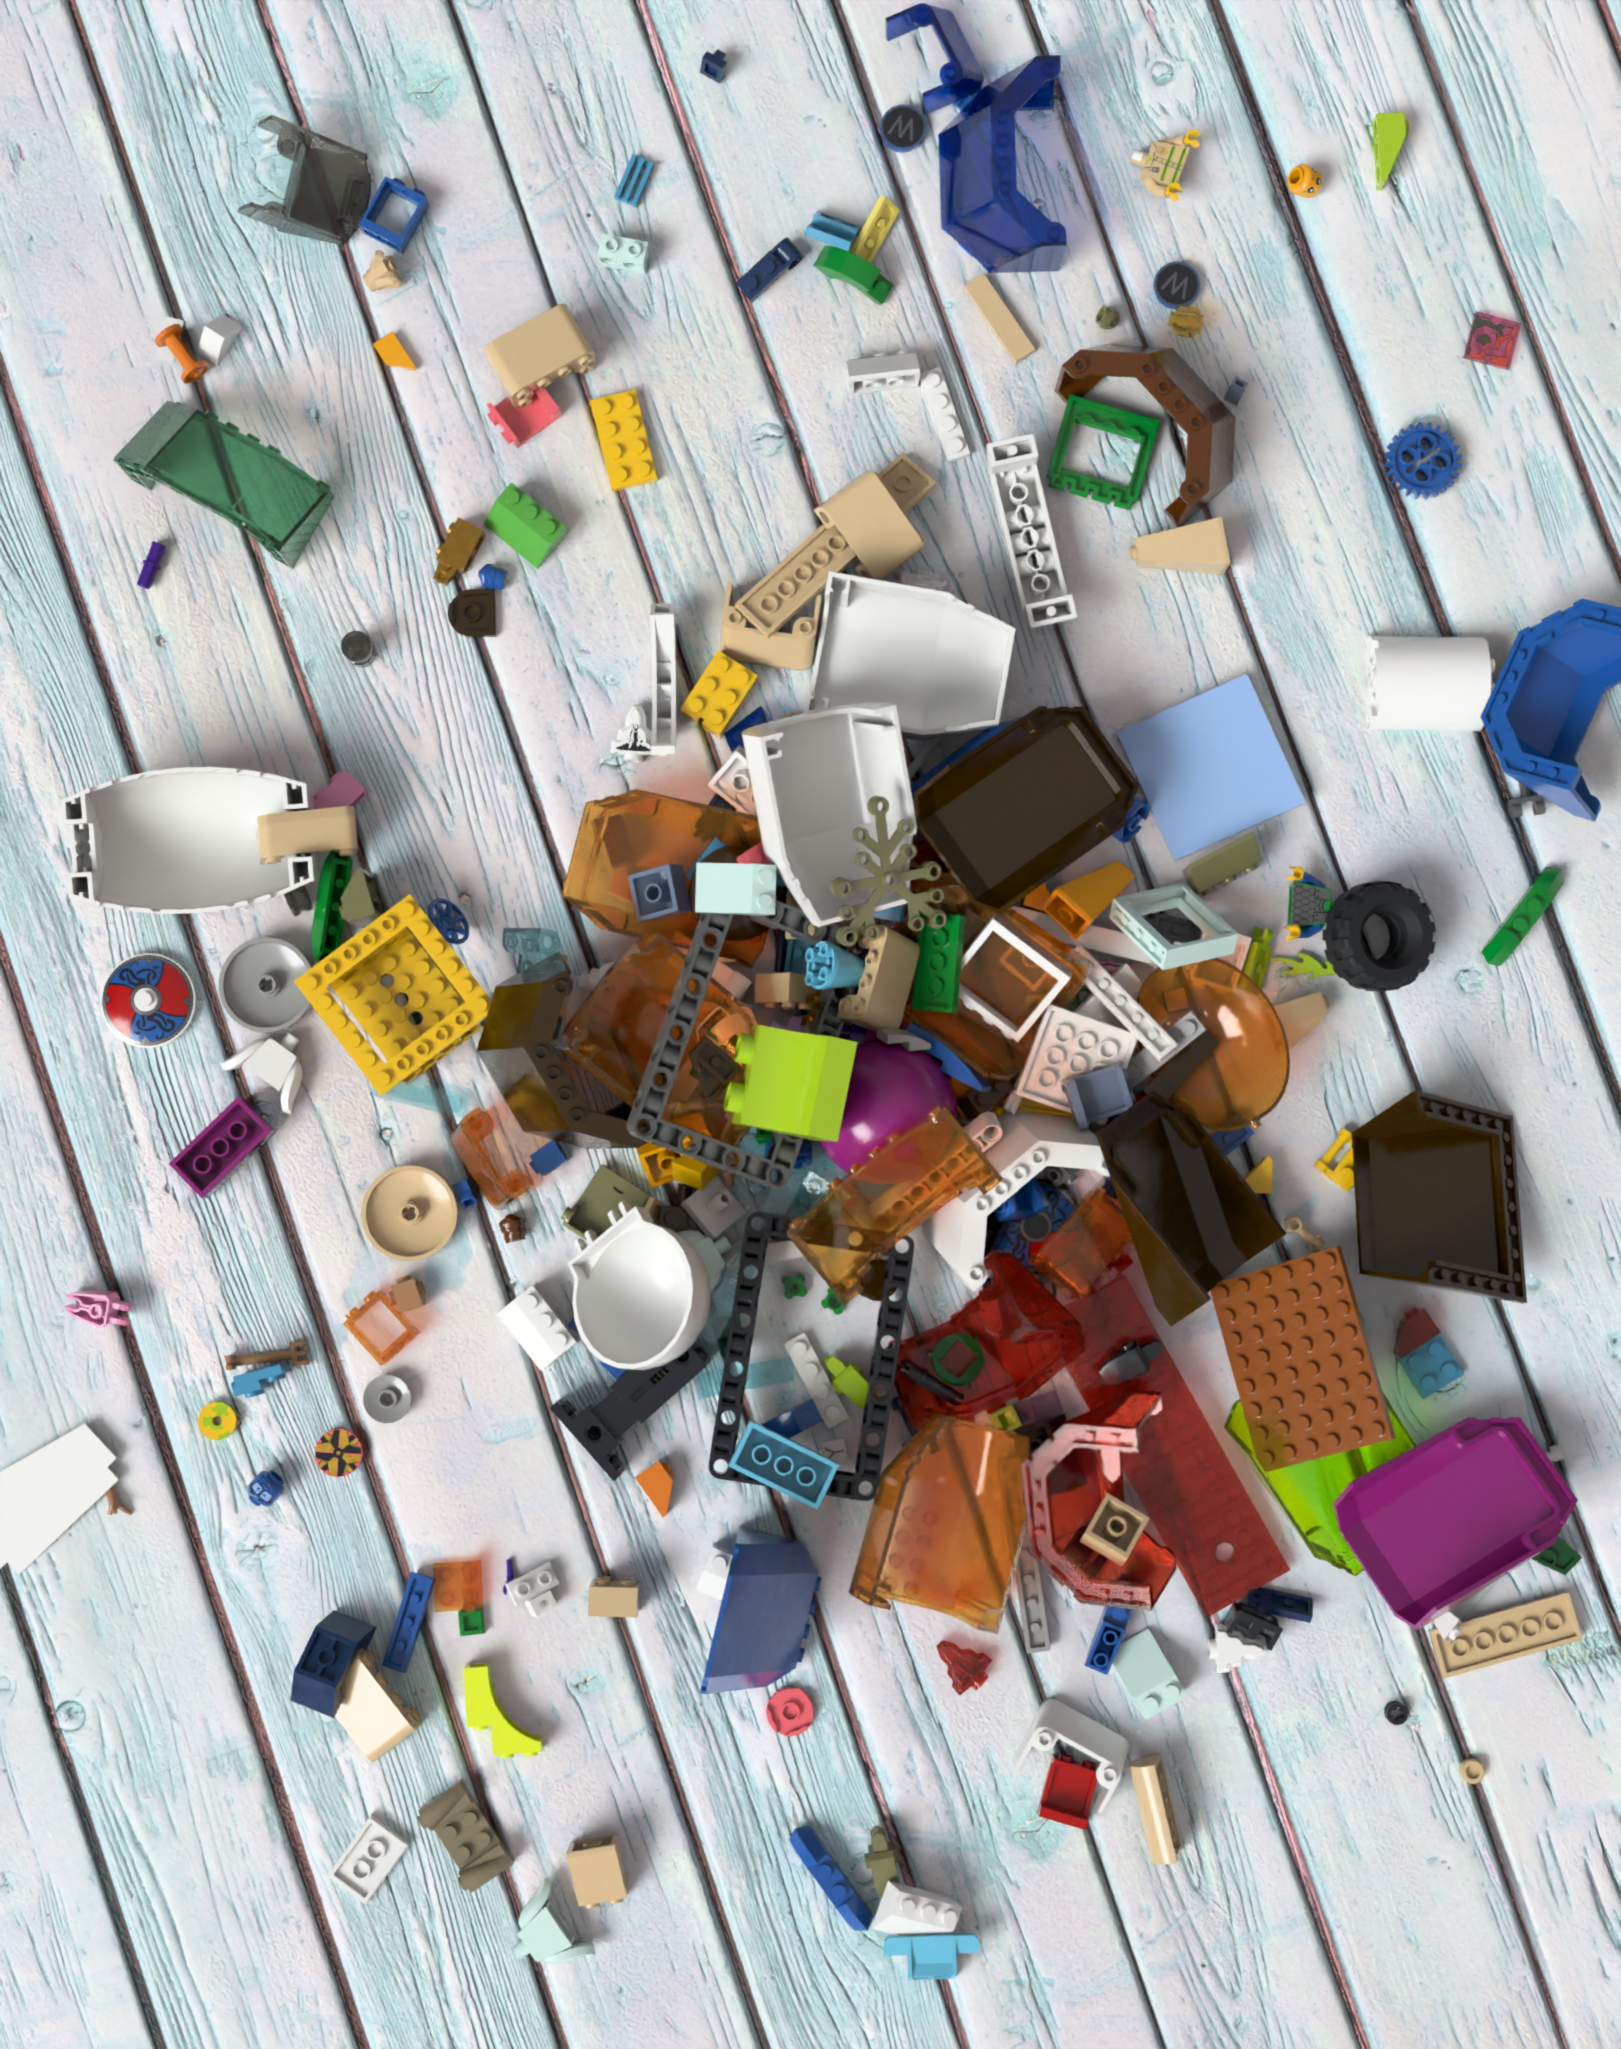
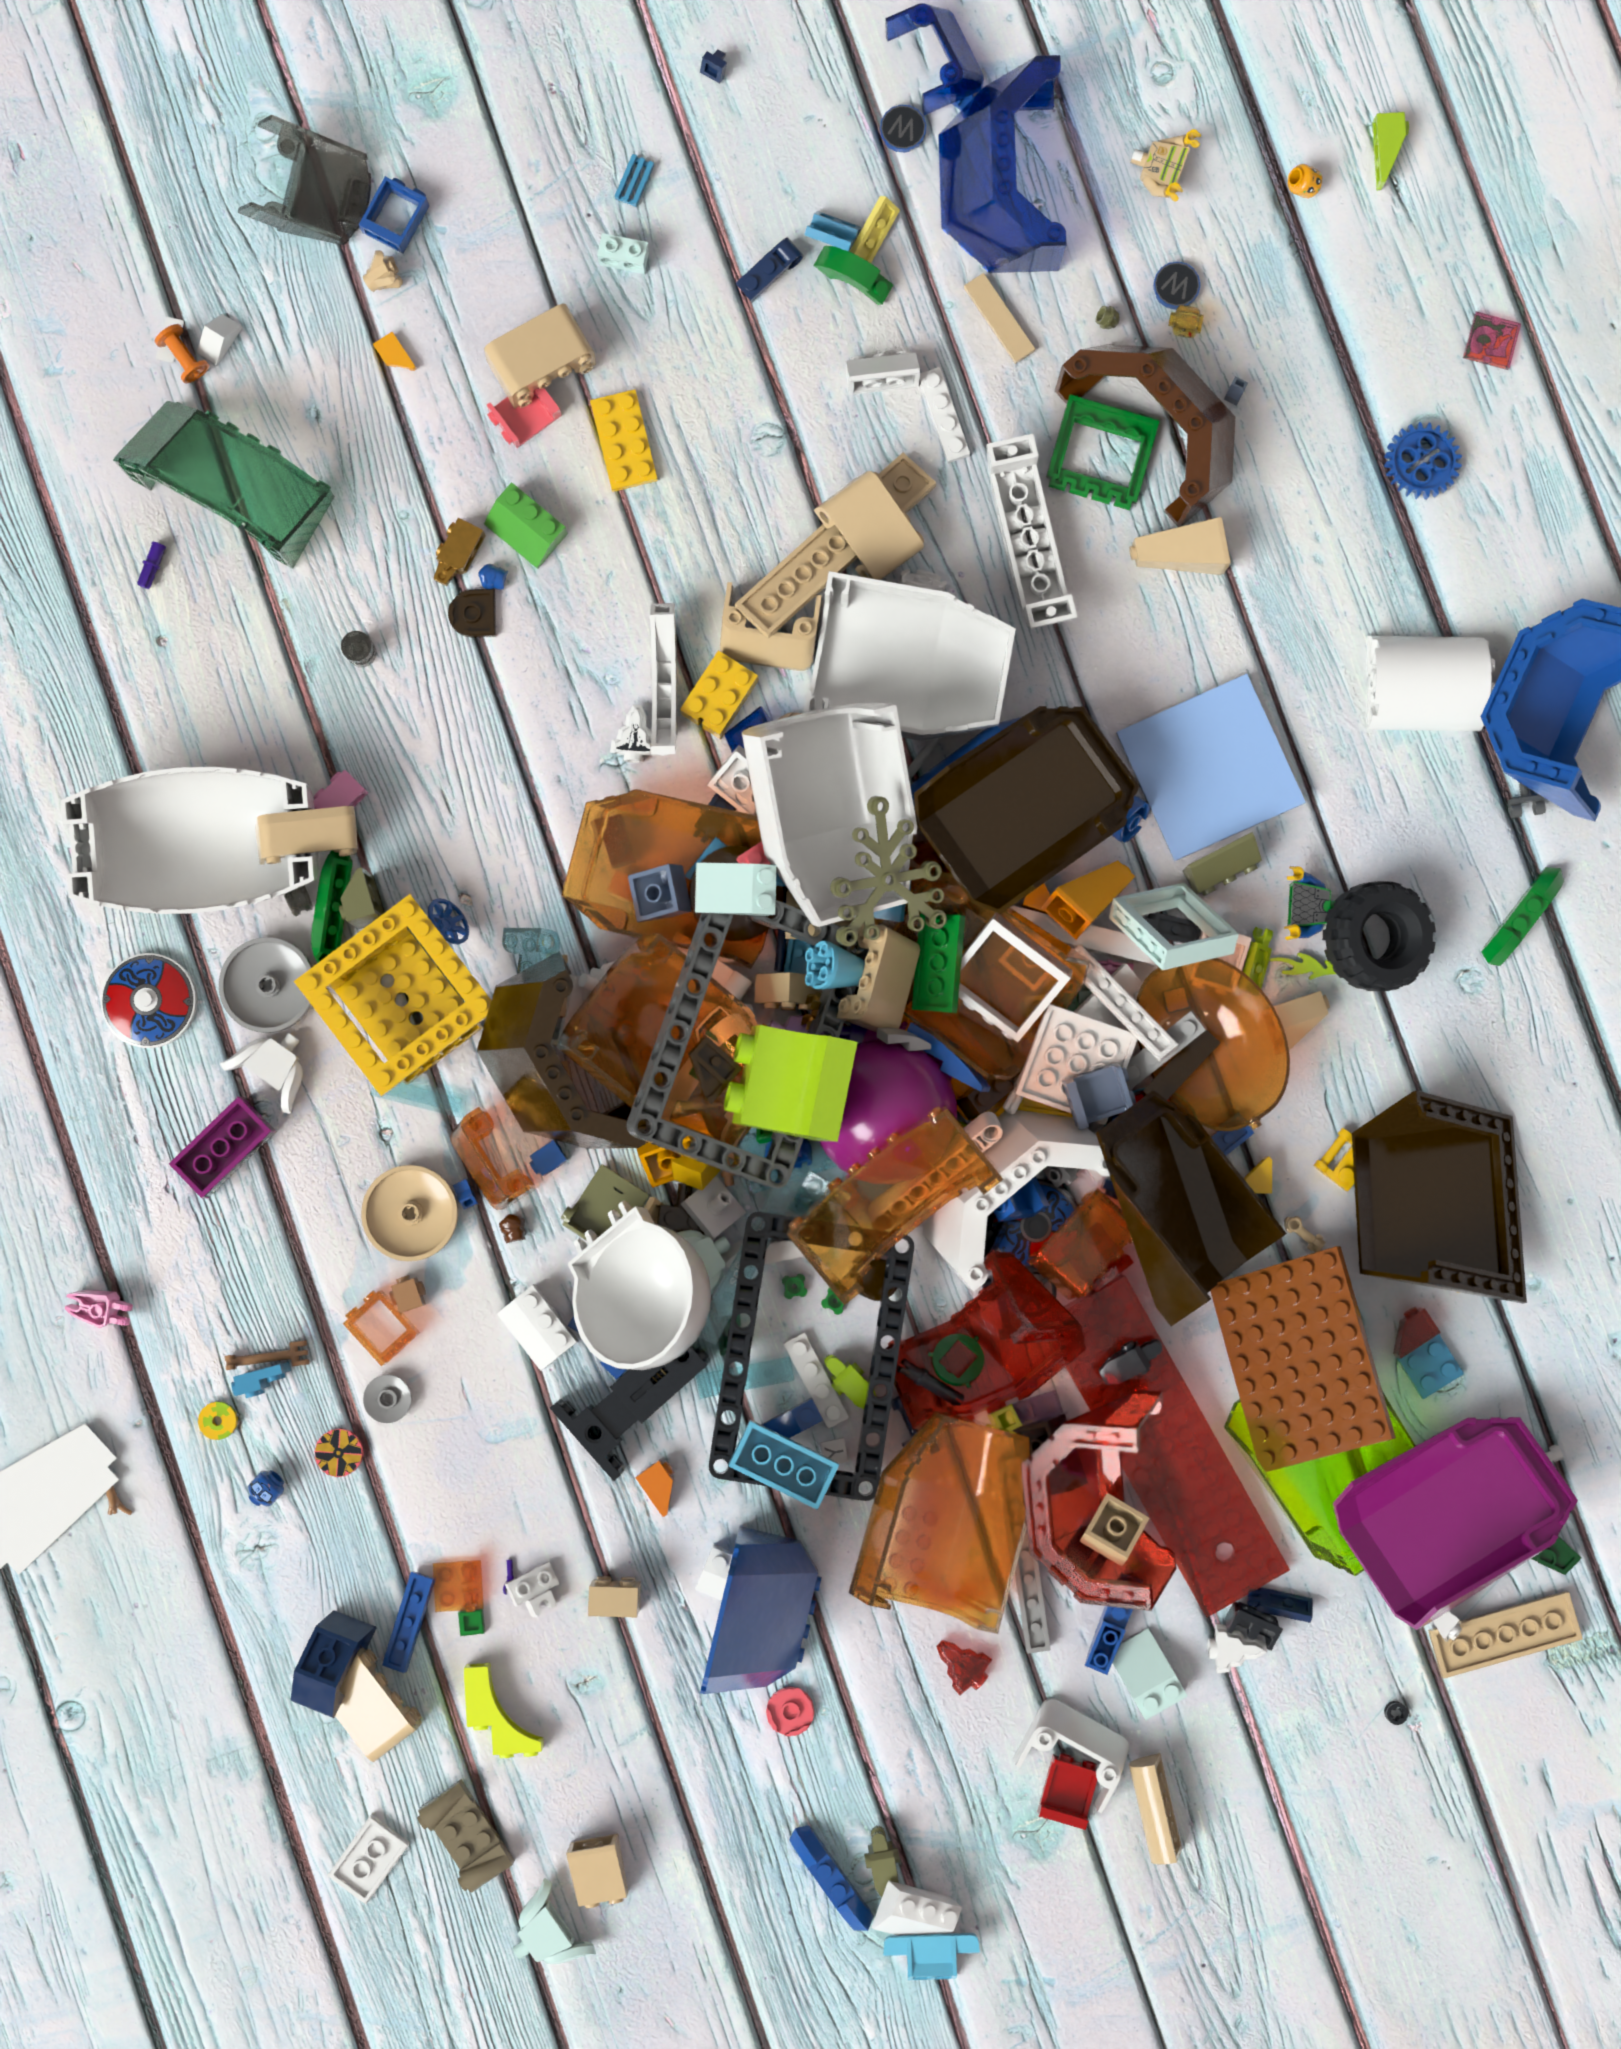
tan tile [1459,1758,1485,1784] -> none

